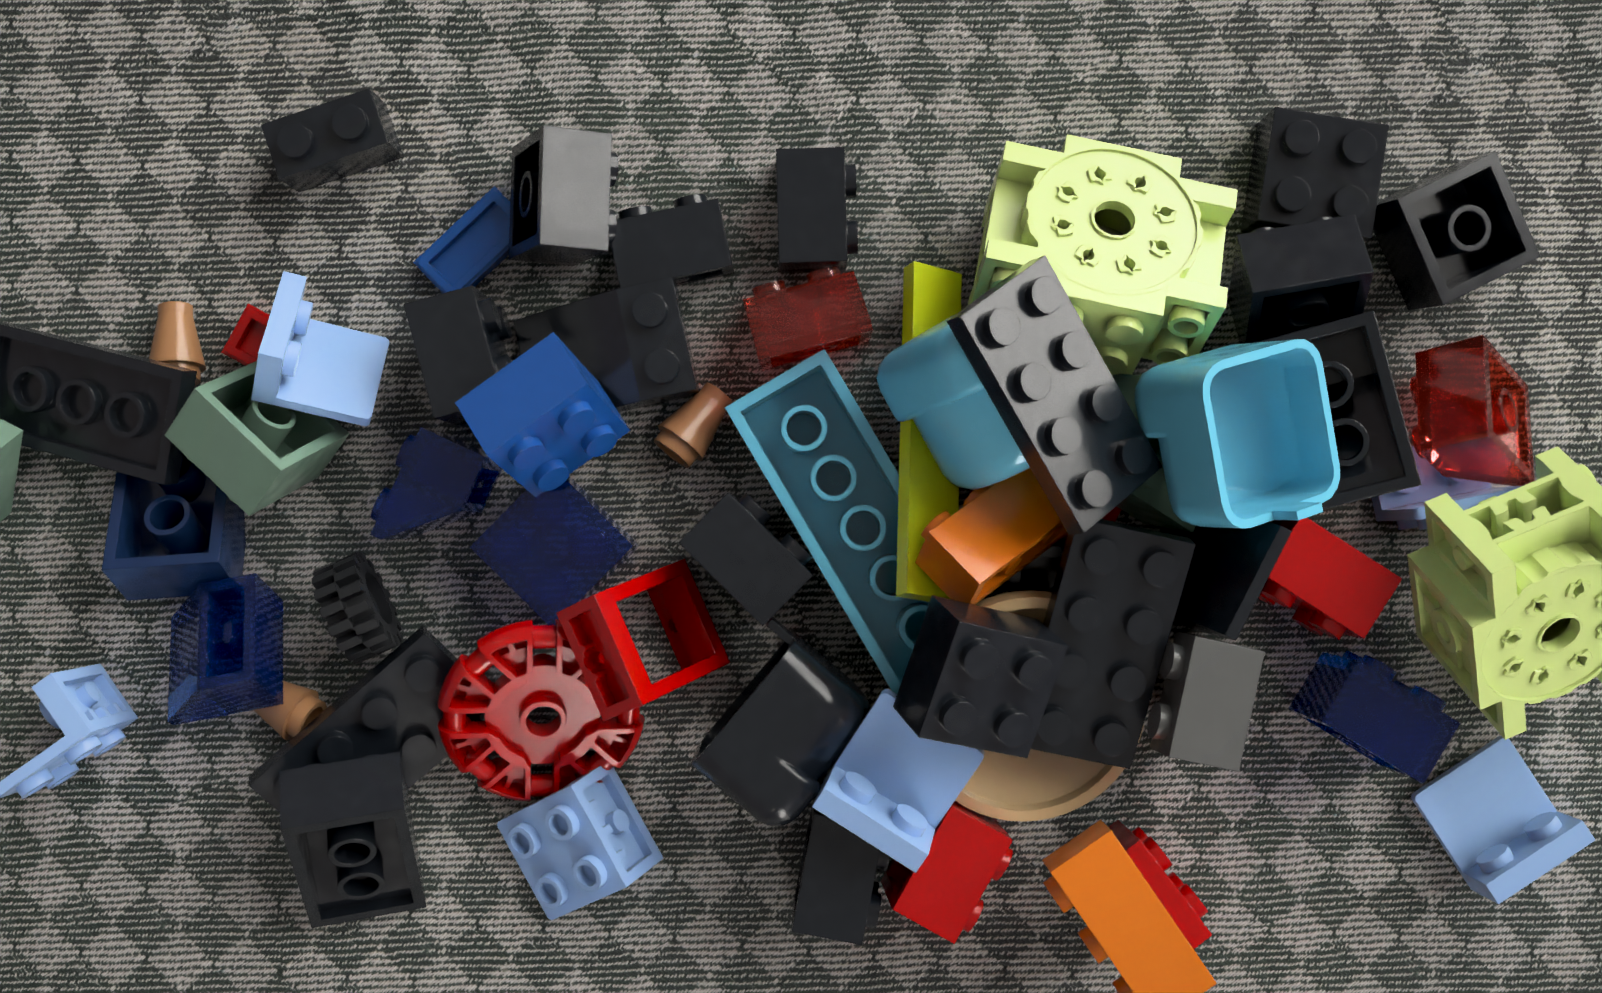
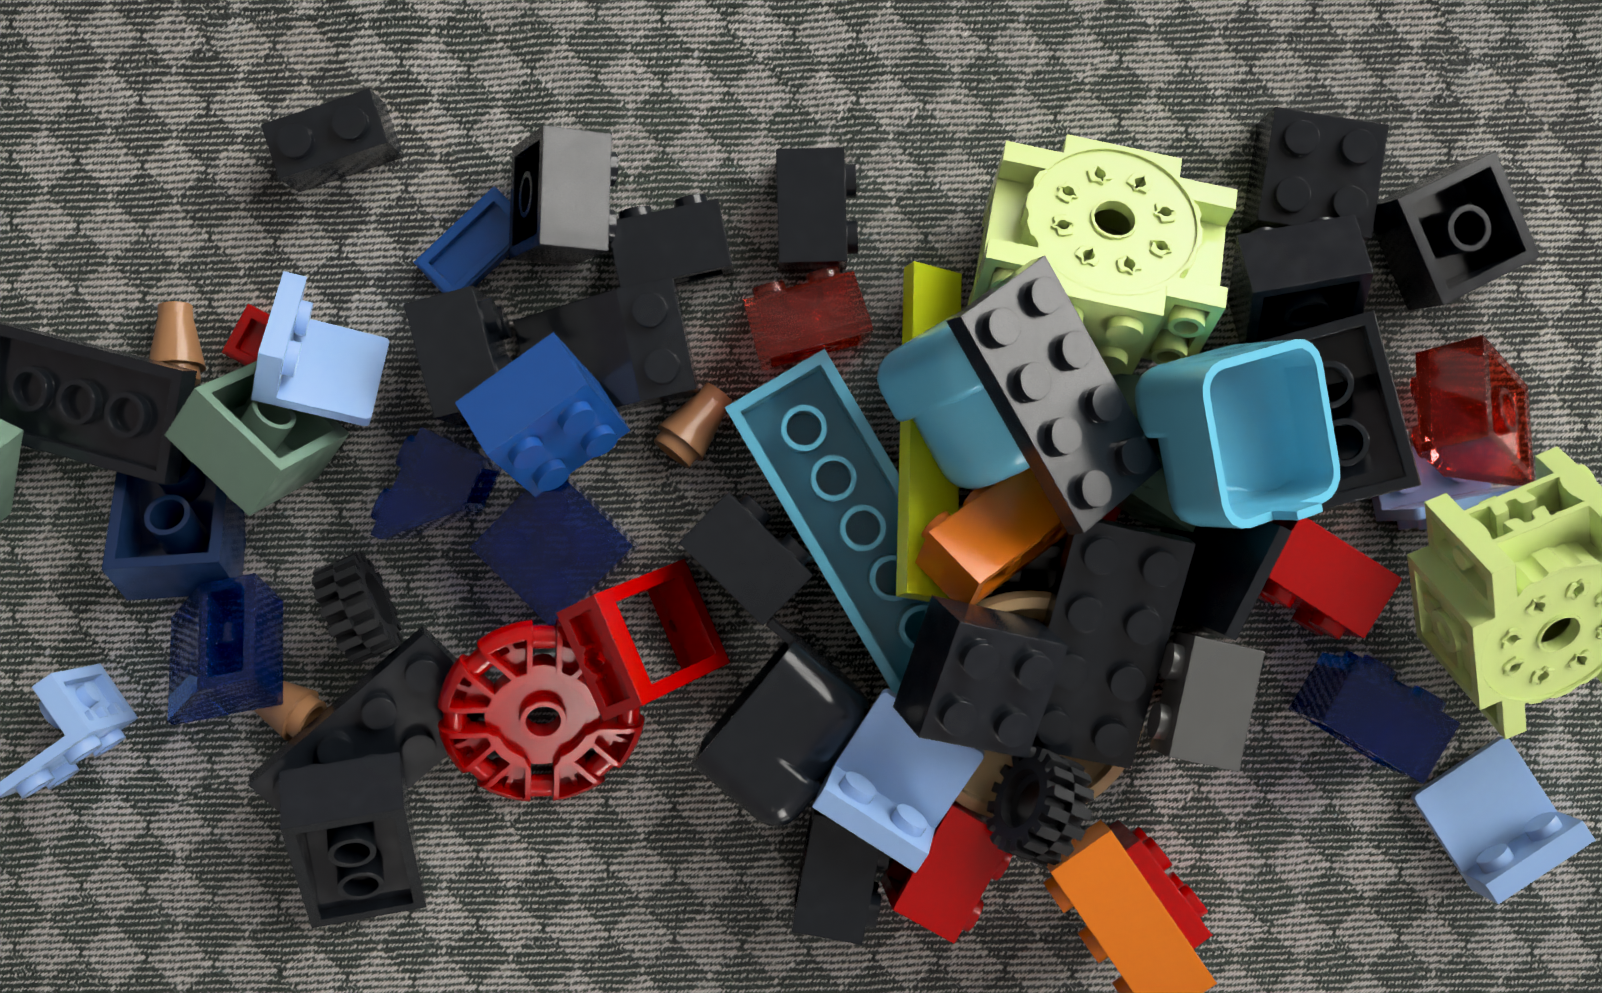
light blue bracket [497,766,663,920] -> none
none -> black tyre [986,746,1094,867]

